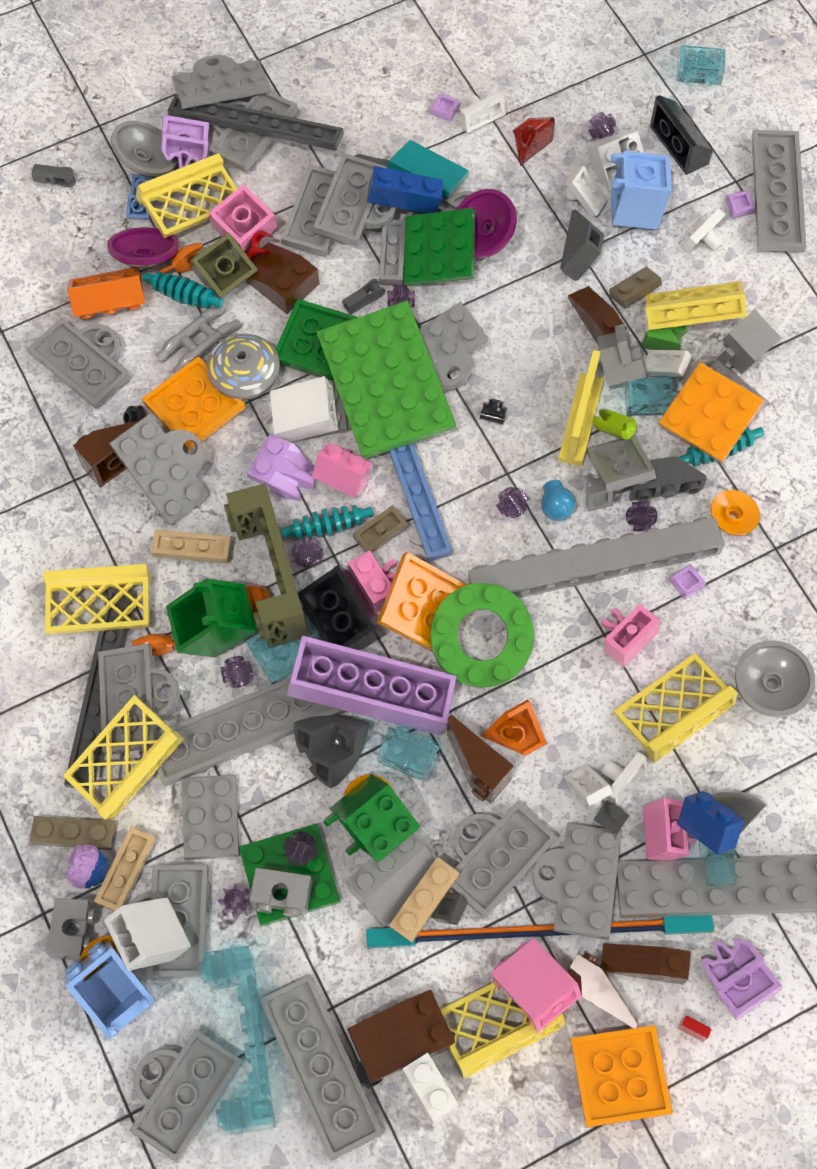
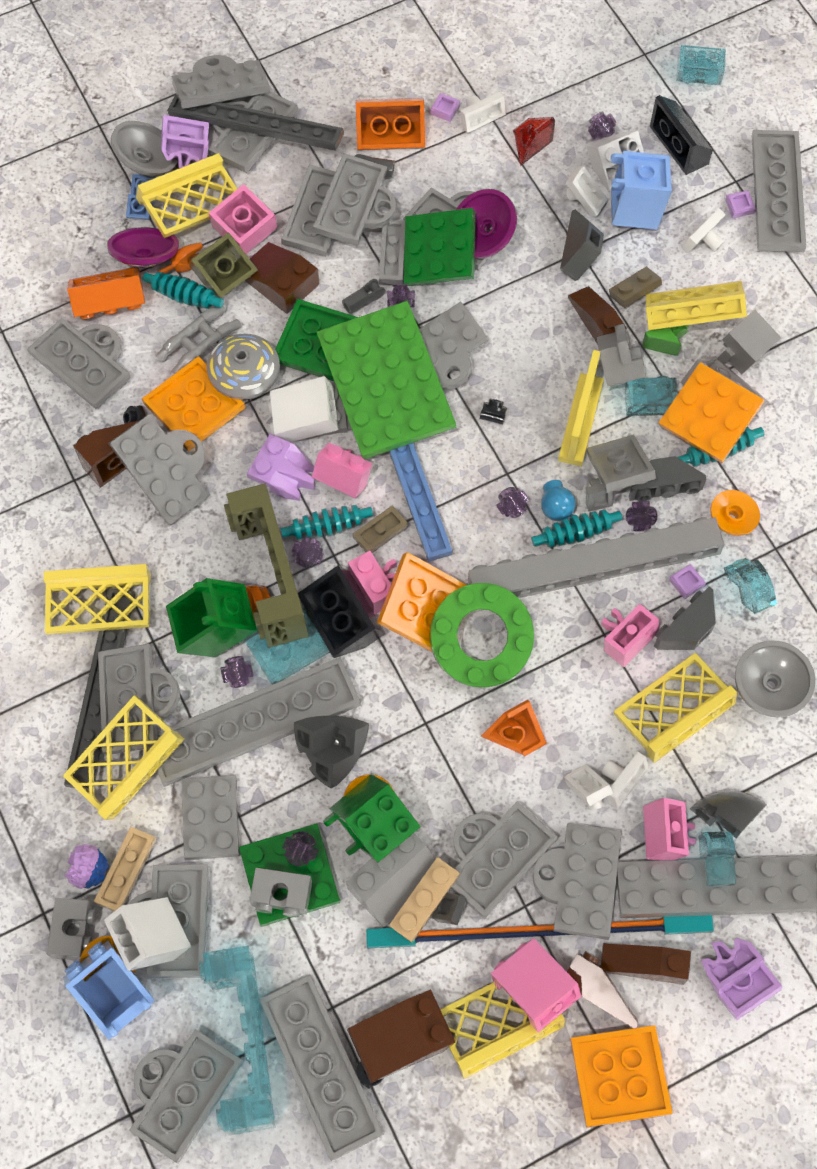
dark tan plate [30,816,116,850] -> none
dark grey bar [32,164,76,187] -> none
orange hand [132,634,175,656] -> none
tan plate [151,530,232,563] -> none
clear purple gear [218,884,251,920] -> none
red piece [245,231,274,259] -> none
lavender brick [286,635,456,735] -> none
blue brick [367,166,443,214] -> none
clear light blue brick [377,727,440,782] -> none
teal tile [387,140,469,198] -> none
white brick [403,1053,459,1127] -> none
reddish brown slope [447,715,514,804] -> none
lime piece [593,409,637,440] -> none
dark grey plate [594,801,630,835] -> none
white tile [644,350,692,381] -> none
blue brick [677,791,744,855] -> none
red tile [677,1016,712,1042] -> none
none -> orange slope [356,97,425,150]
none -> teal piece [531,510,622,548]
none -> dark grey slope [654,586,716,650]
none -> clear light blue brick [724,558,777,614]

